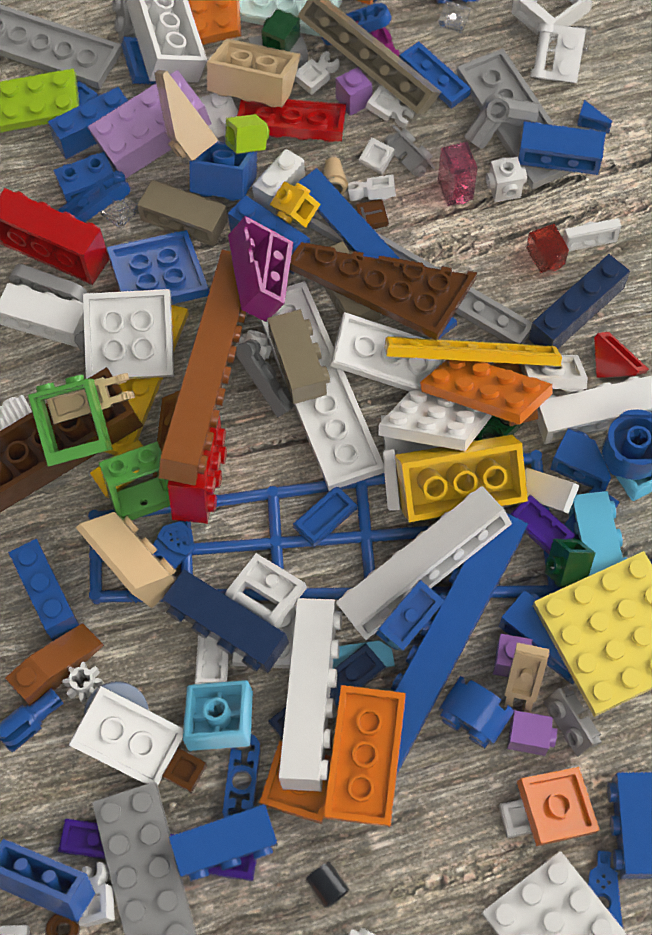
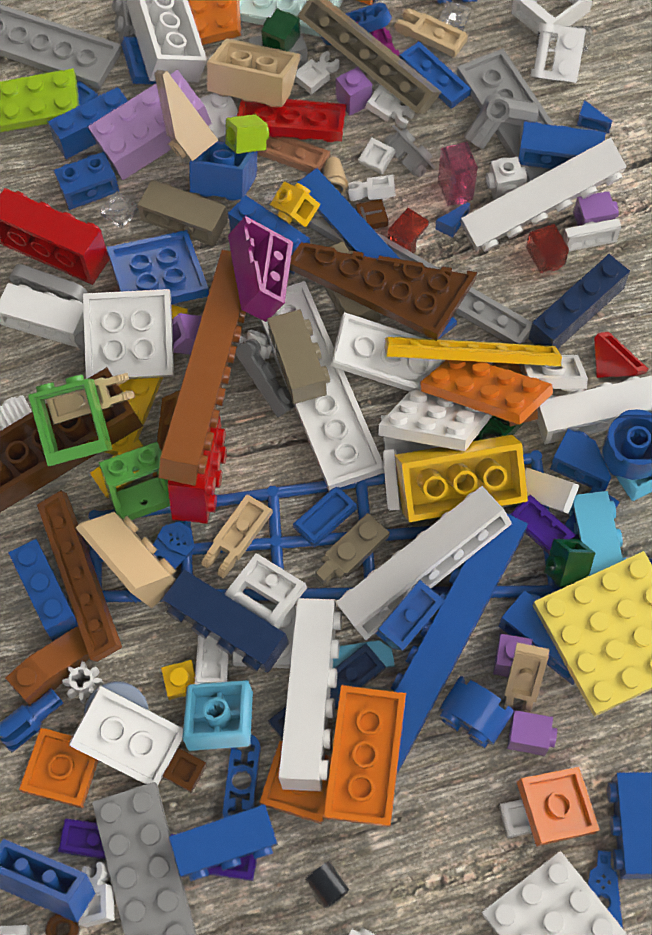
blue hinge [58,171,131,222] -> none
white brick [252,149,305,215] -> none
light grey hinge [543,687,602,757] -> none
none -> orange plate [19,728,99,809]
none -> dark orange plate [37,490,123,662]
none -> yellow plate [161,660,195,700]
none -> medium lavender brick [172,313,202,355]
none -> tan hinge [201,494,273,578]
none -> nougat tile [257,135,330,173]
none -> dark tan hinge [315,513,390,587]
none -> clear red panel [388,207,429,253]
none -> tan hinge [394,8,468,58]
none -> blue piece [435,202,471,238]
none -> white brick [461,138,627,252]
none -> medium lavender brick [573,191,619,226]

